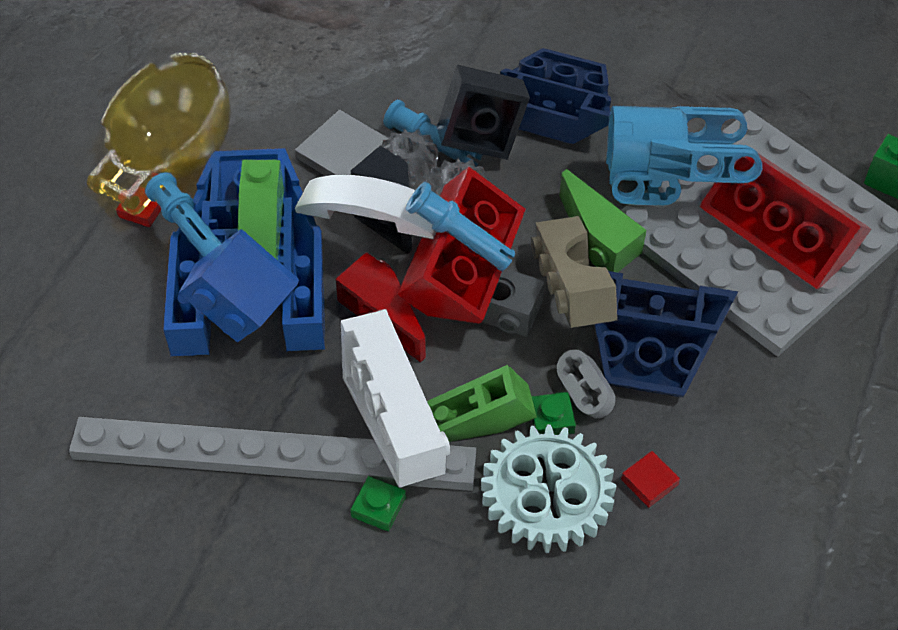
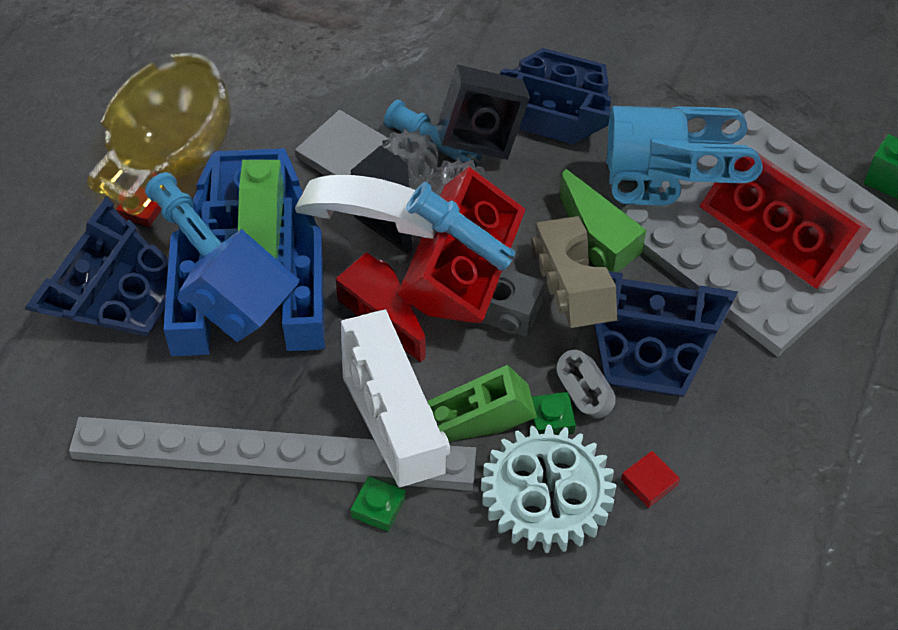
none -> dark blue wedge [25,197,169,336]

